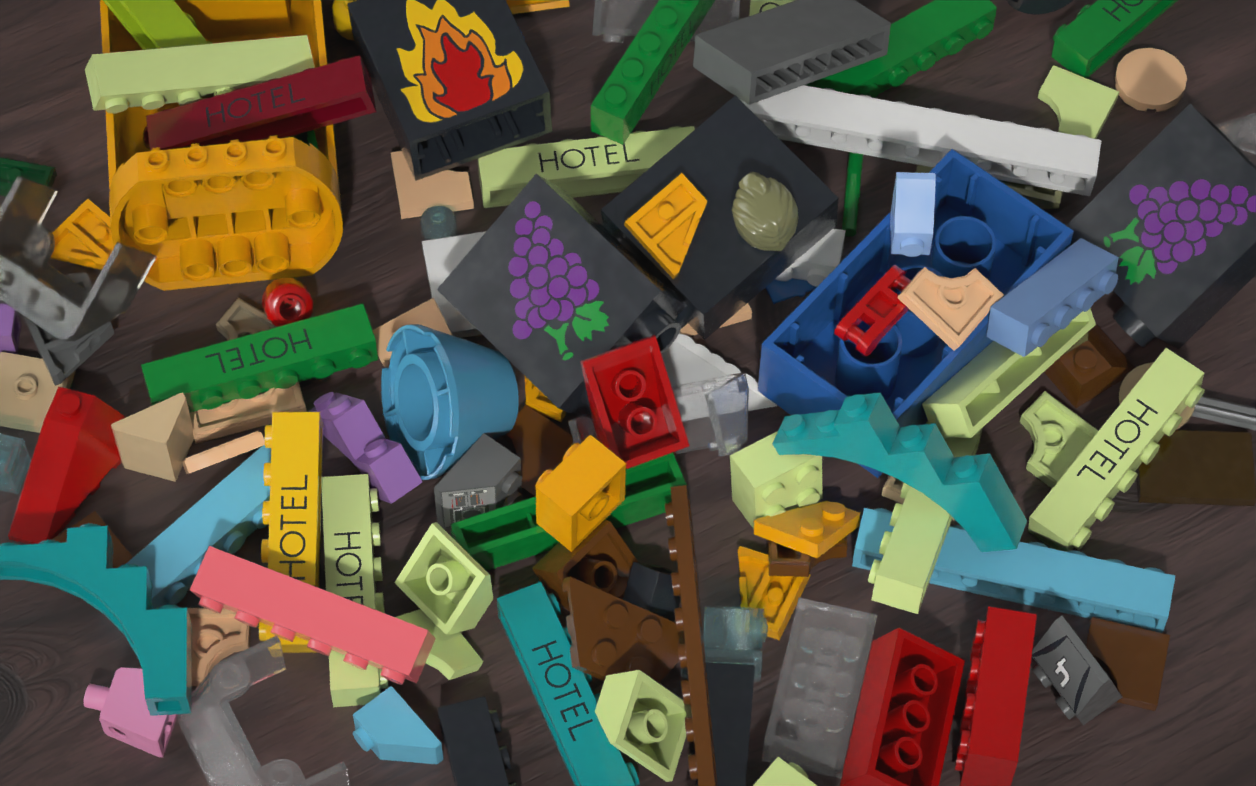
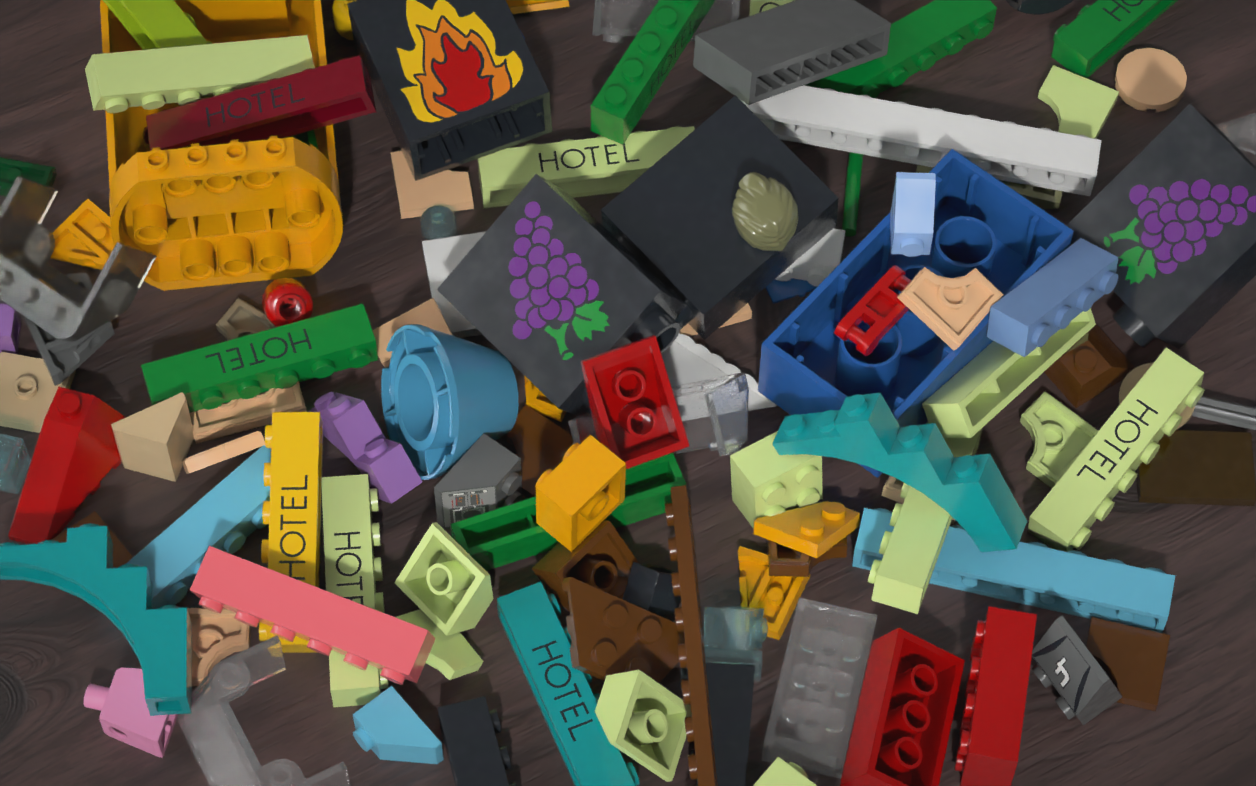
light orange wing [624,173,707,279] -> none

